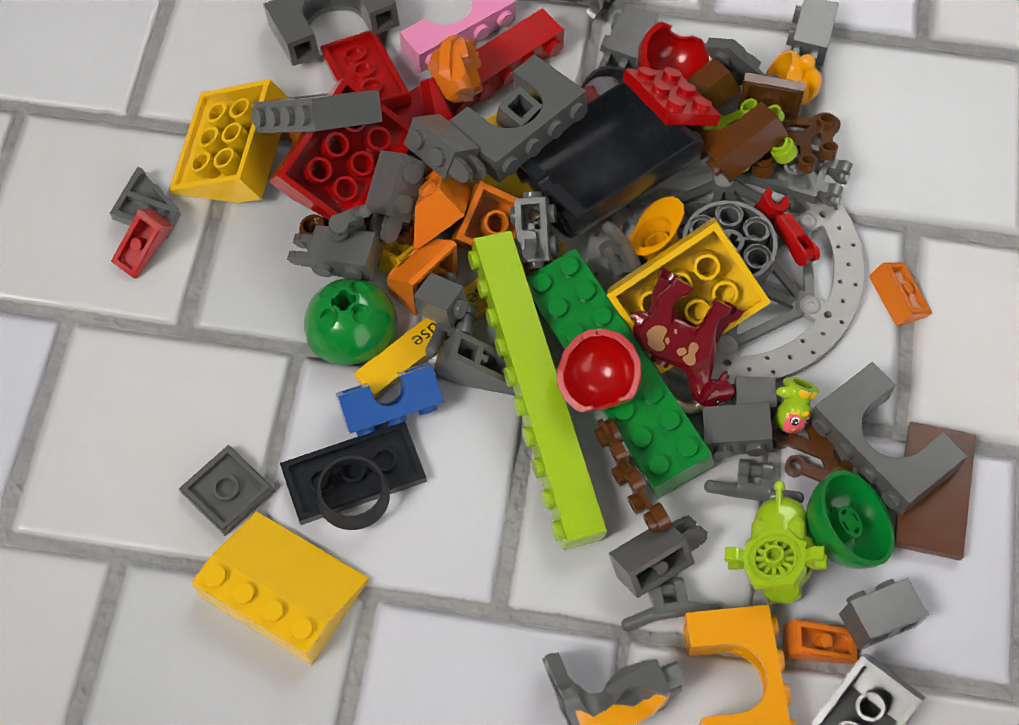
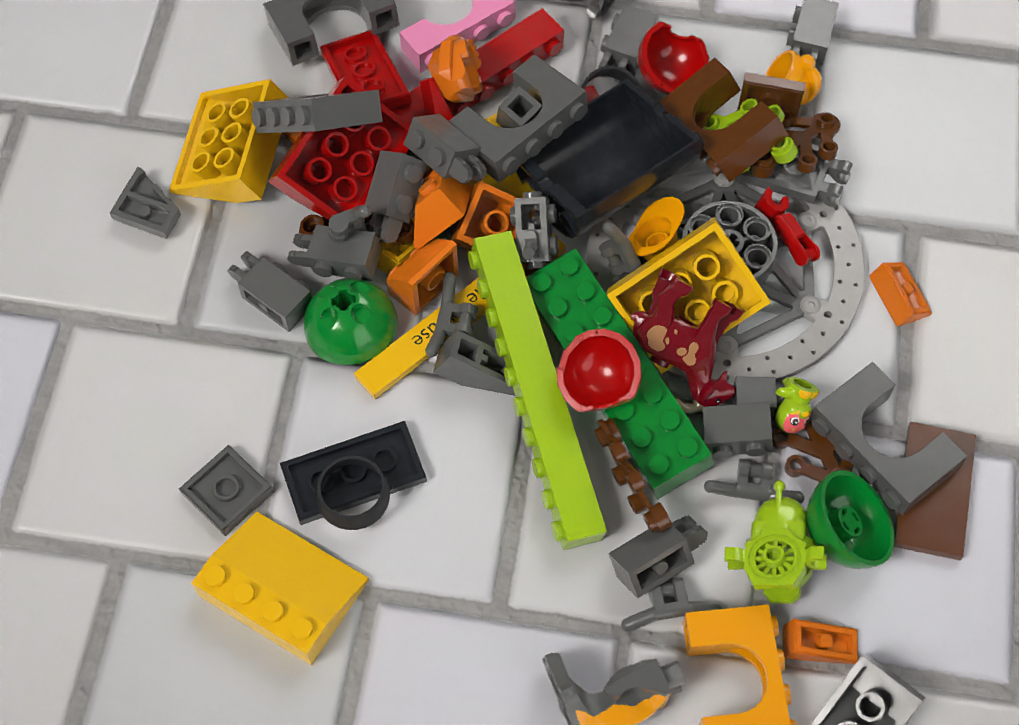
red slope [111,209,173,279] -> none
blue arch [335,362,444,436] -> none
dark grey brick [414,273,468,328] -> none
red plate [622,67,721,126] -> none
dark grey wing [704,37,779,86] -> none
brick [839,578,929,651] -> none
none -> dark grey hinge [227,251,312,332]

